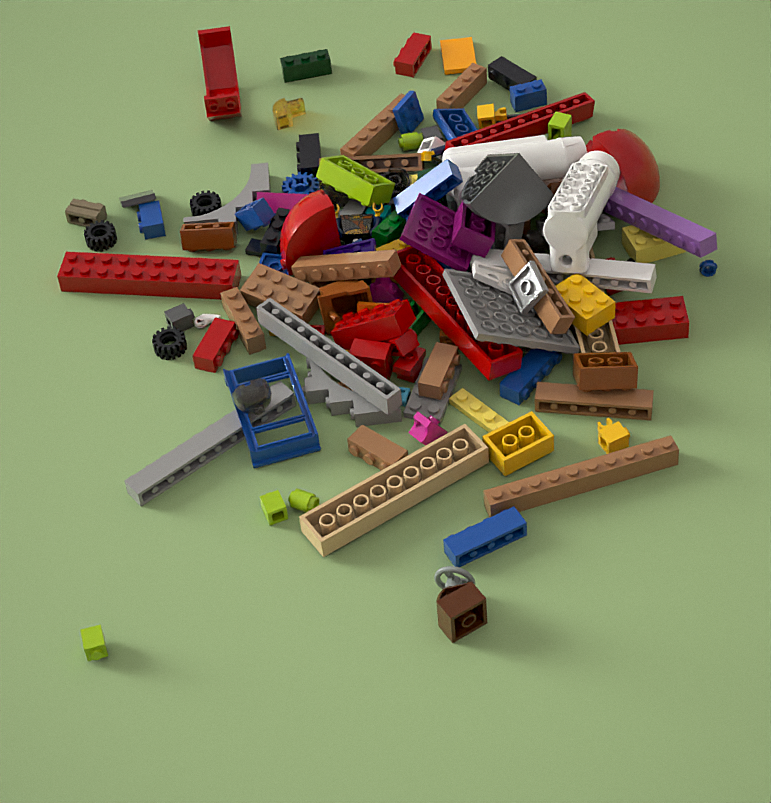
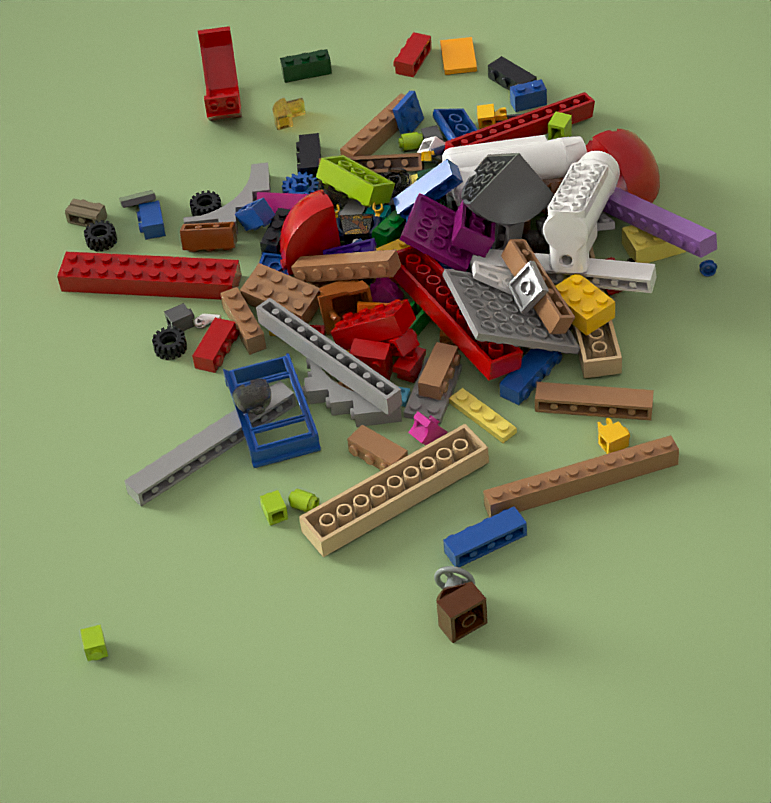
black tile [245,238,262,257] -> none
medium nougat brick [436,63,487,109] -> none
yellow brick [482,411,554,476] -> none
dark orange brick [573,352,638,392] -> none
red brick [612,296,689,345] -> none

